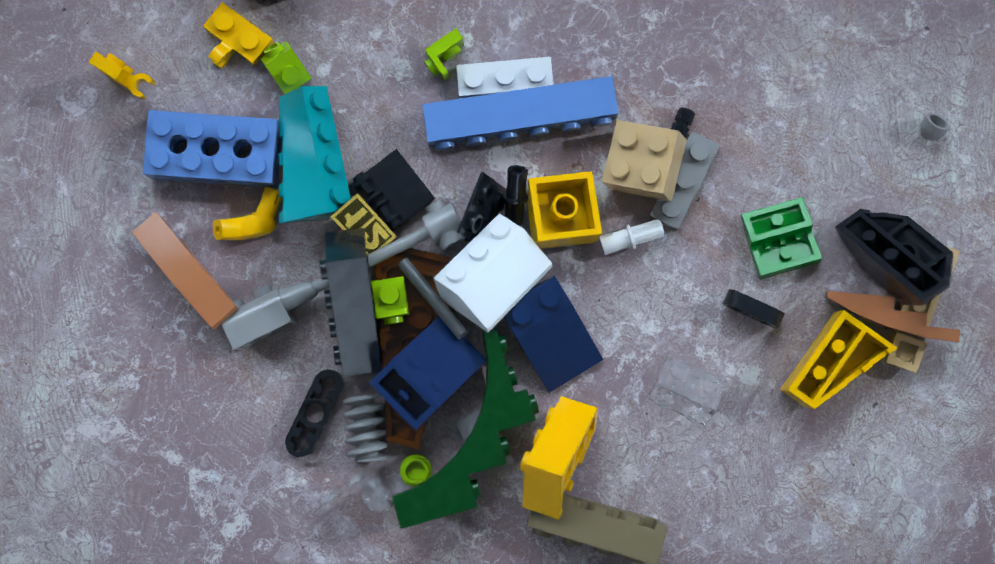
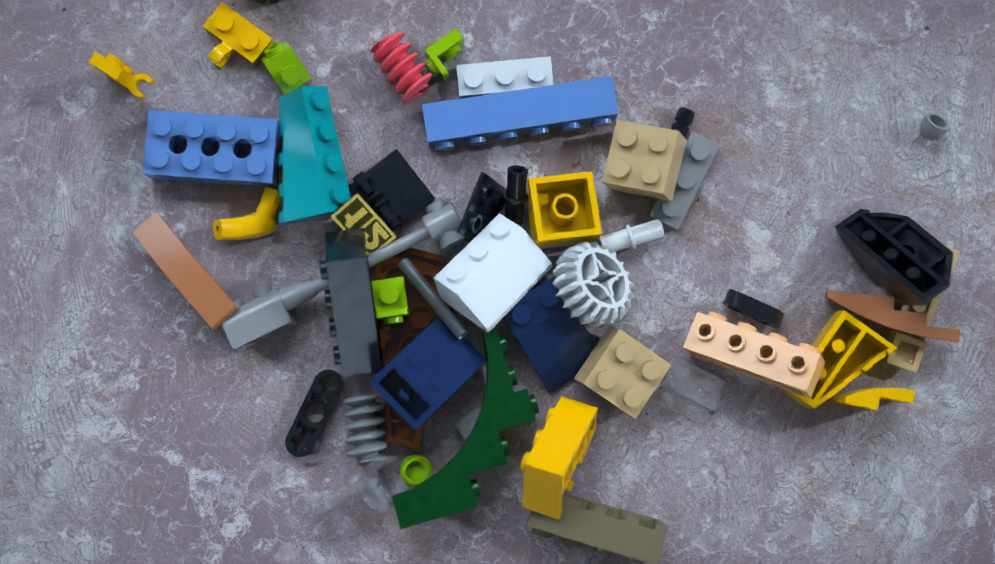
green slope [741,197,822,280] -> none
none -> coral piece [370,31,433,104]
none -> white gear [552,241,635,328]
none -> tan brick [574,325,671,419]
none -> light nougat brick [683,311,825,399]
none -> yellow slope [829,387,915,410]

